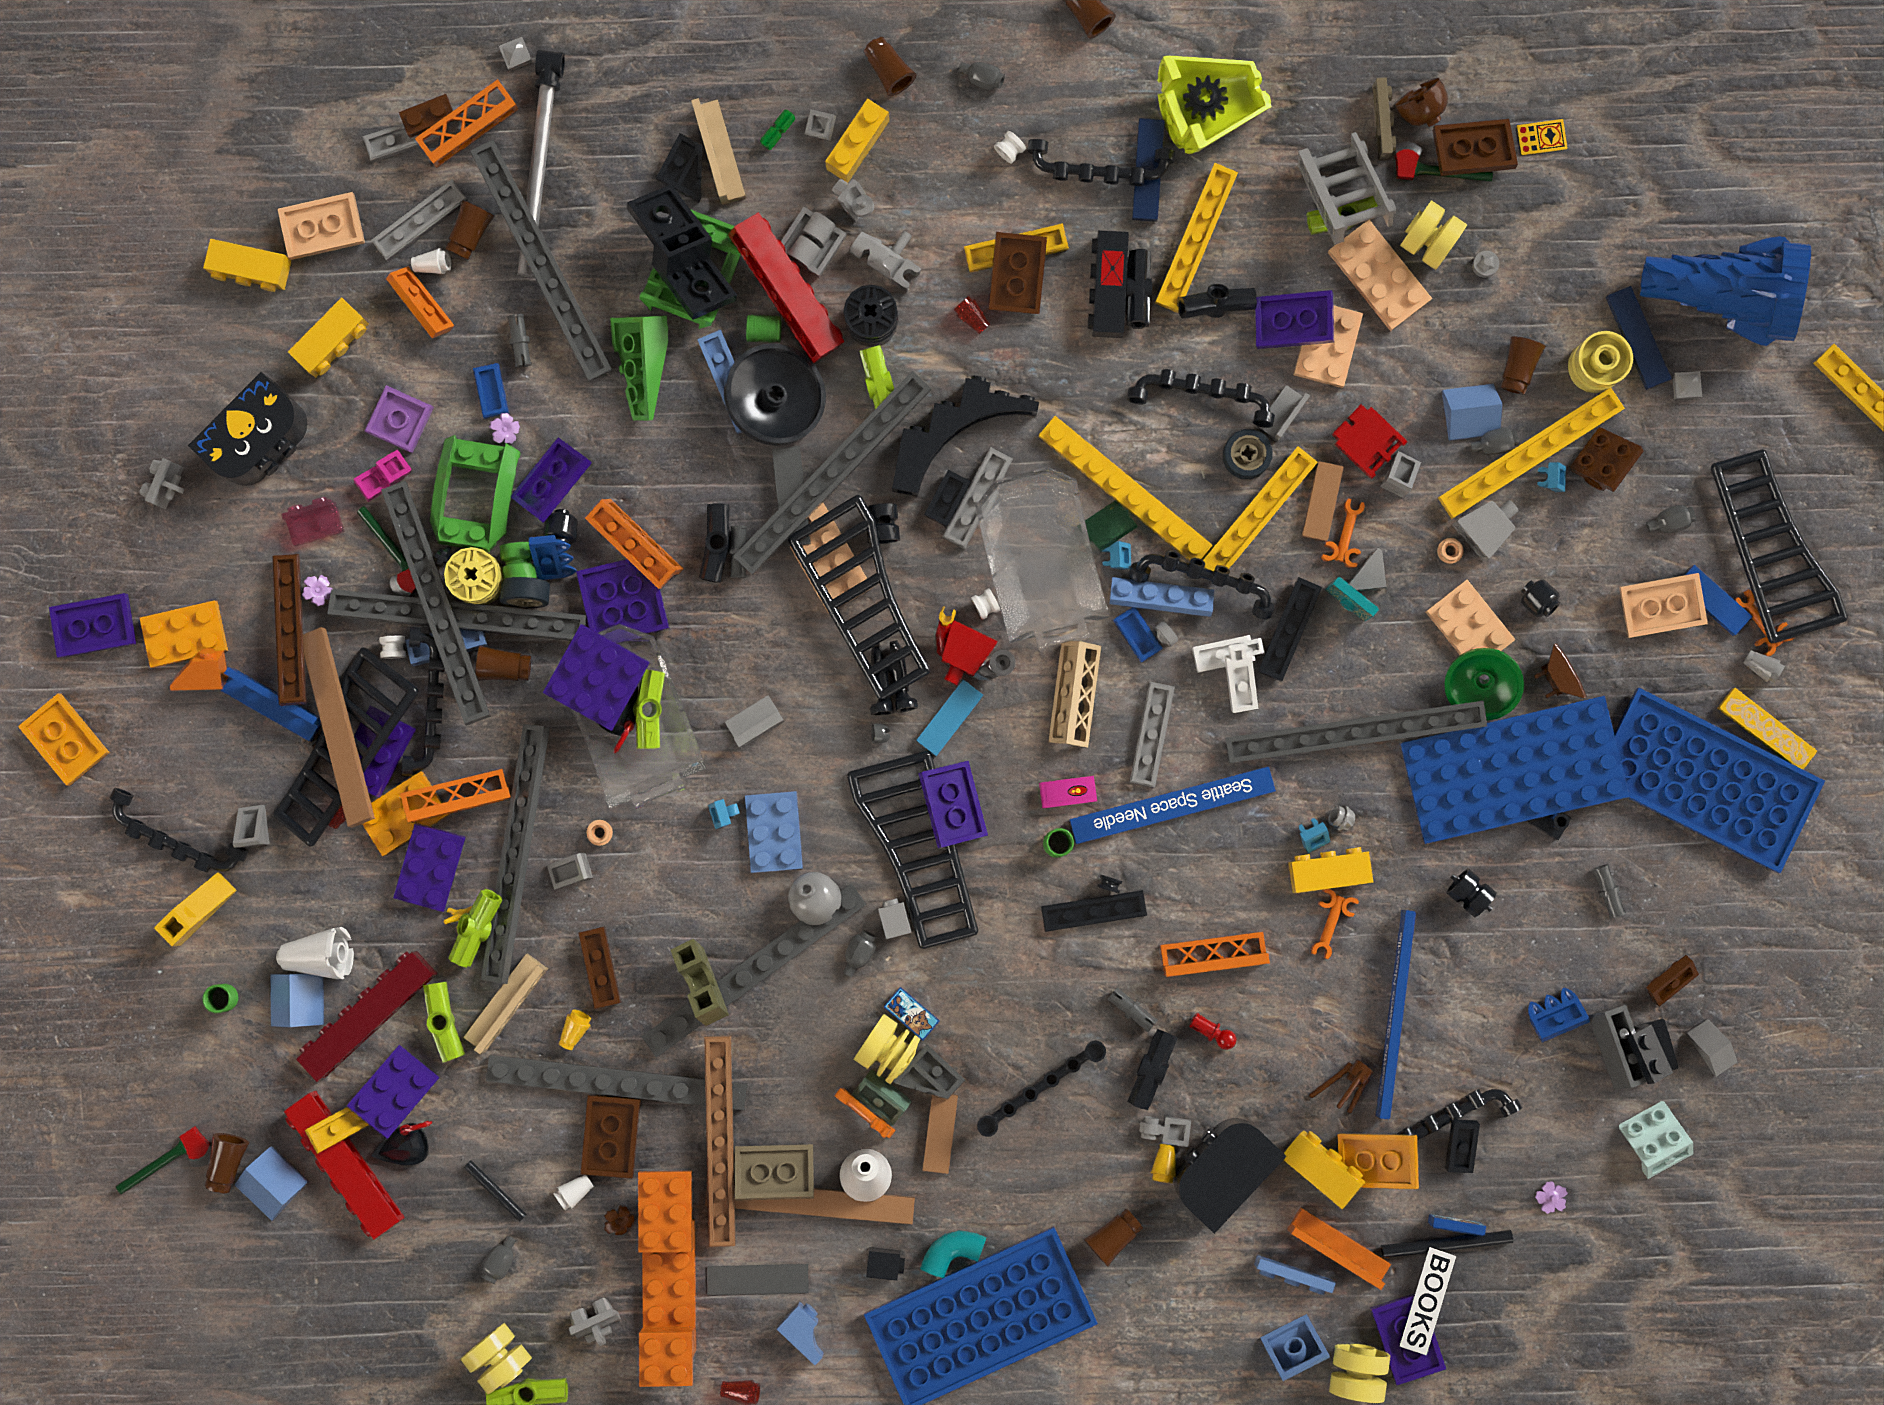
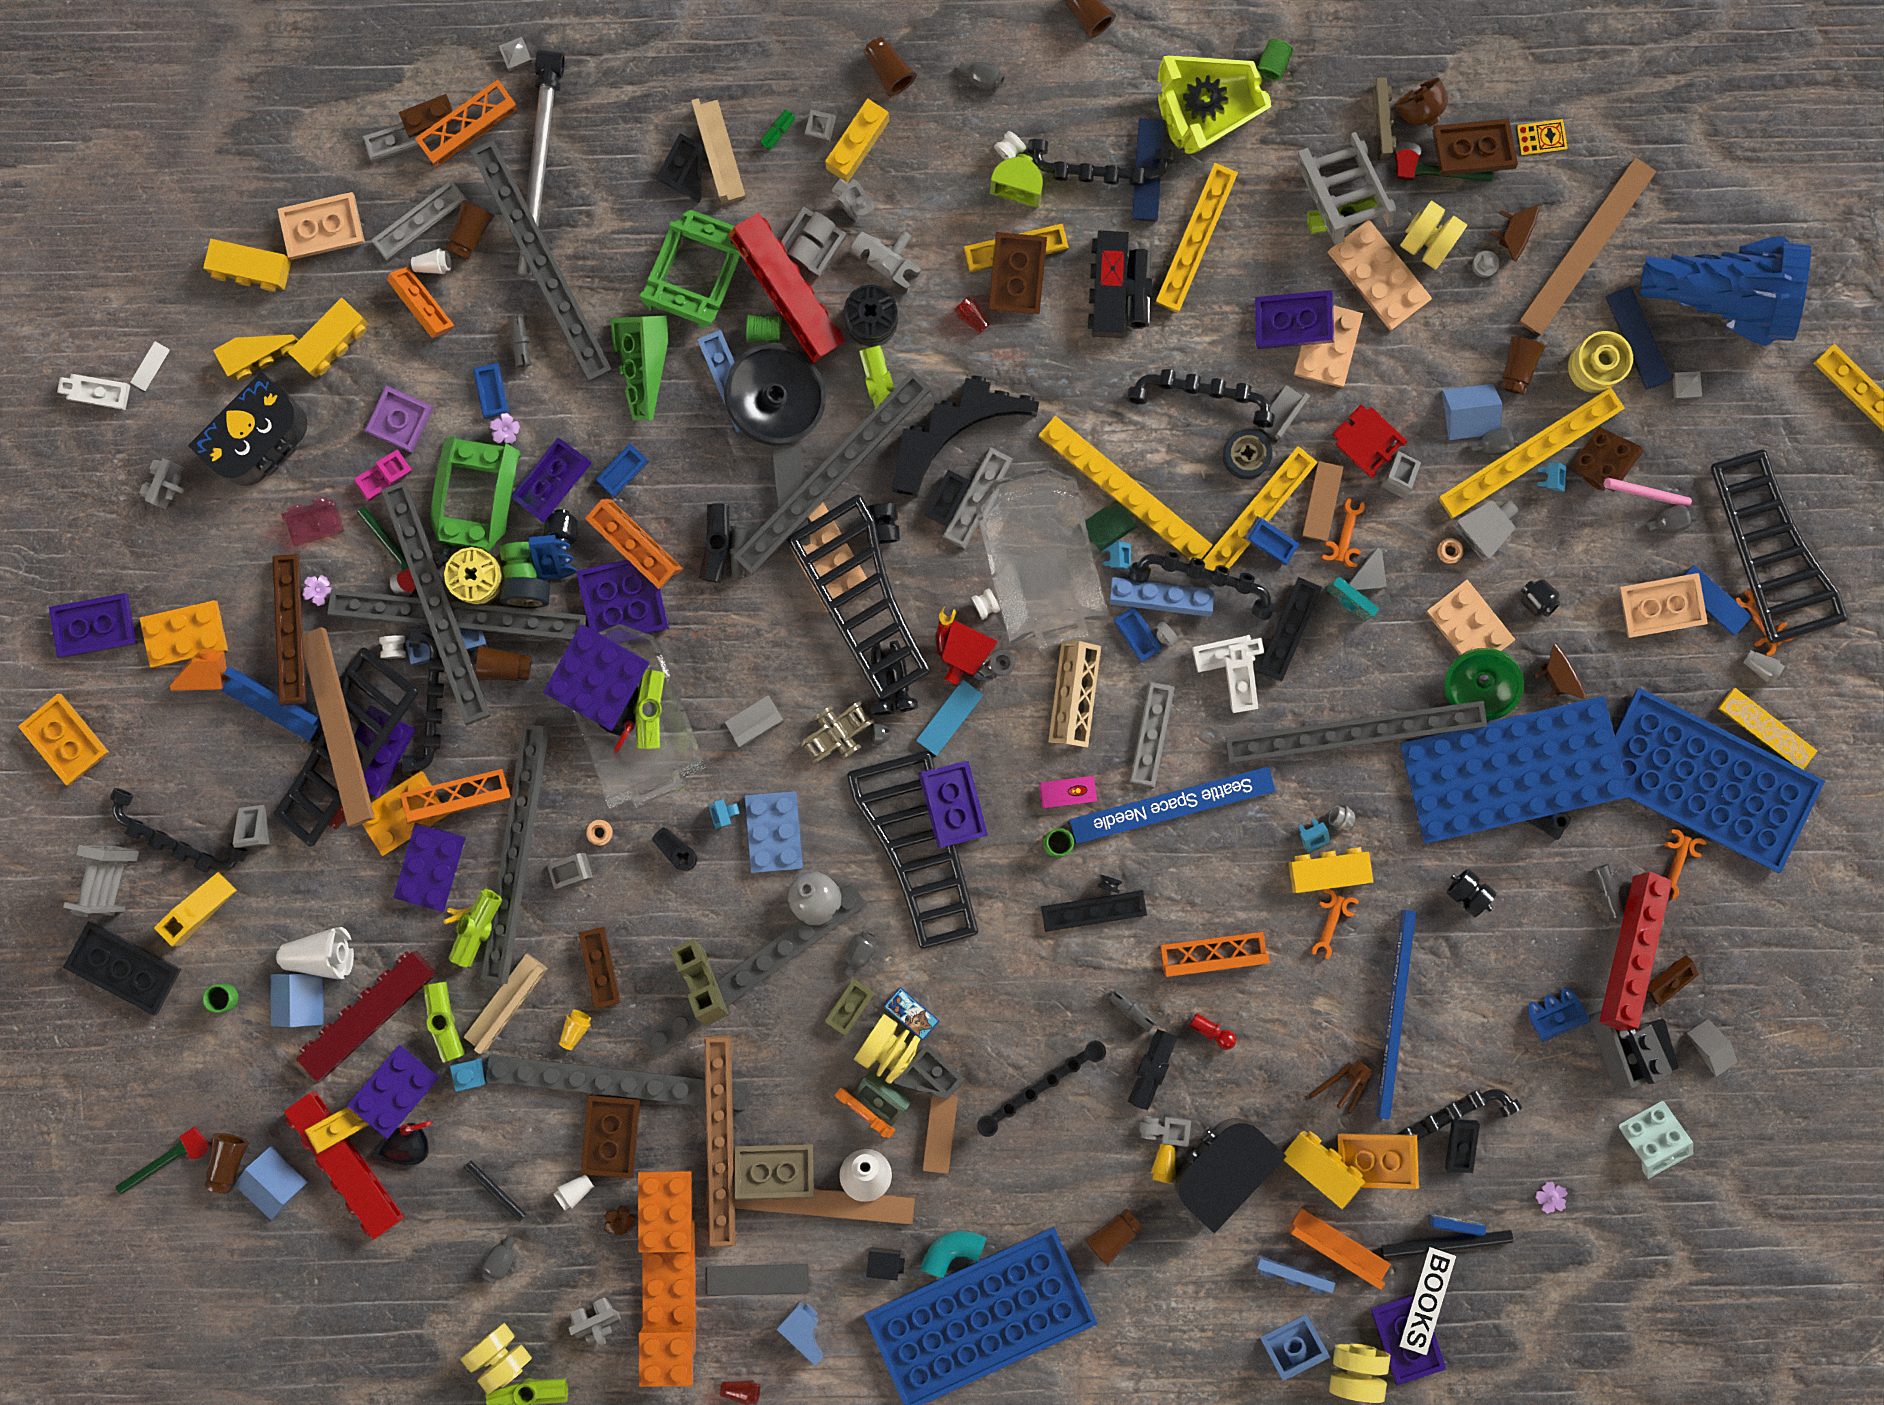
black bracket [627,184,737,320] -> none
light grey brick [878,899,912,939] -> none
black piece [1177,283,1257,319] -> none
none -> white hinge [57,374,130,410]
none -> light grey fence [63,845,139,917]
none -> black plate [63,921,182,1016]
none -> white sticker [130,341,170,391]
none -> yellow slope [213,335,299,381]
none -> dark azure brick [450,1058,487,1092]
none -> blue tile [595,443,649,499]
none -> black piece [652,827,698,871]
none -> dark tan axle [799,701,875,765]
none -> olive plate [825,978,875,1036]
none -> lime brick [990,154,1043,208]
none -> blue tile [1244,516,1299,565]
none -> bright green piece [1257,39,1294,81]
none -> reddish brown piece [1490,205,1540,262]
none -> medium nougat tile [1518,157,1657,337]
none -> red brick [1599,872,1672,1031]
none -> bright pink bar [1604,478,1692,507]
none -> orange bar [1664,829,1706,899]

